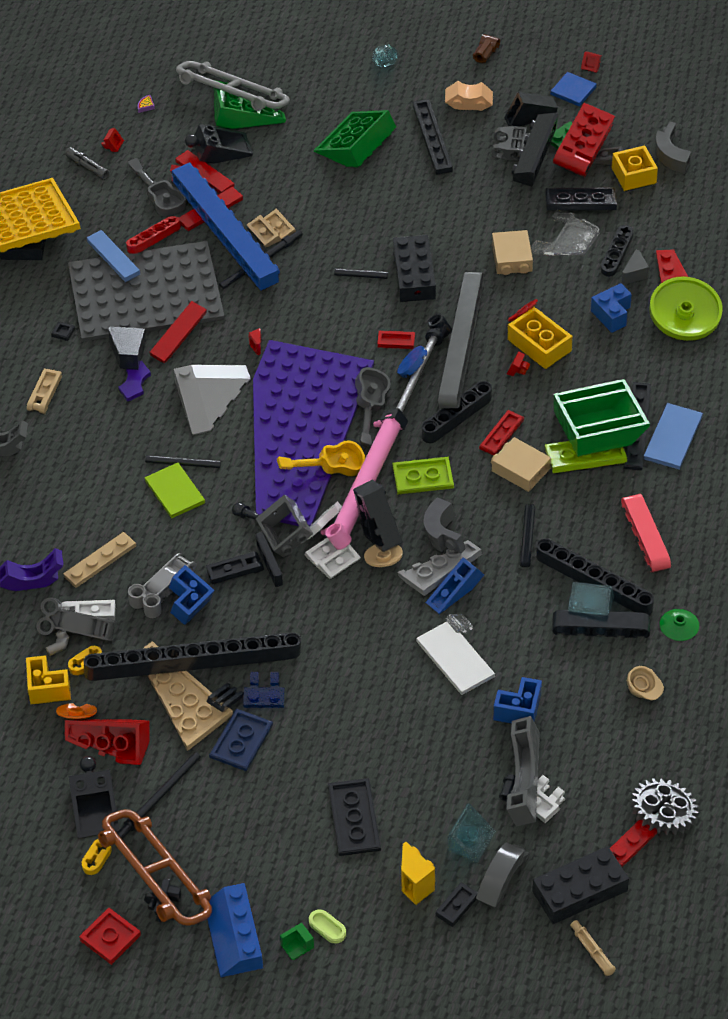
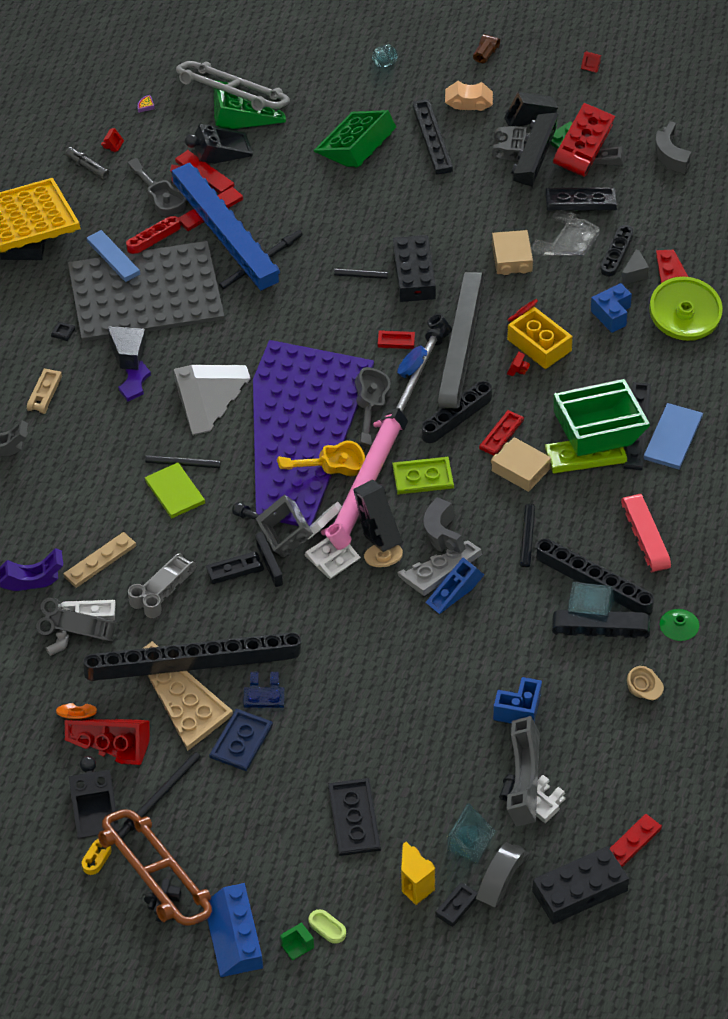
yellow brick [26,656,71,704] -> none
yellow beam [68,646,102,675] -> none
red plate [79,908,141,965] -> none
red tile [150,301,207,363] -> none
blue brick [169,565,214,625] -> none
black tile [206,682,244,712] -> none
tan slope [247,209,296,247] -> none
red slope [249,328,261,355] -> none
white tile [416,620,495,695] -> none
clear tile [445,614,473,633] -> none
blue tile [550,72,596,107] -> none
tan piece [570,920,616,976] -> none
yellow brick [612,146,658,191] -> none
dark grey gear [630,778,698,835] -> none

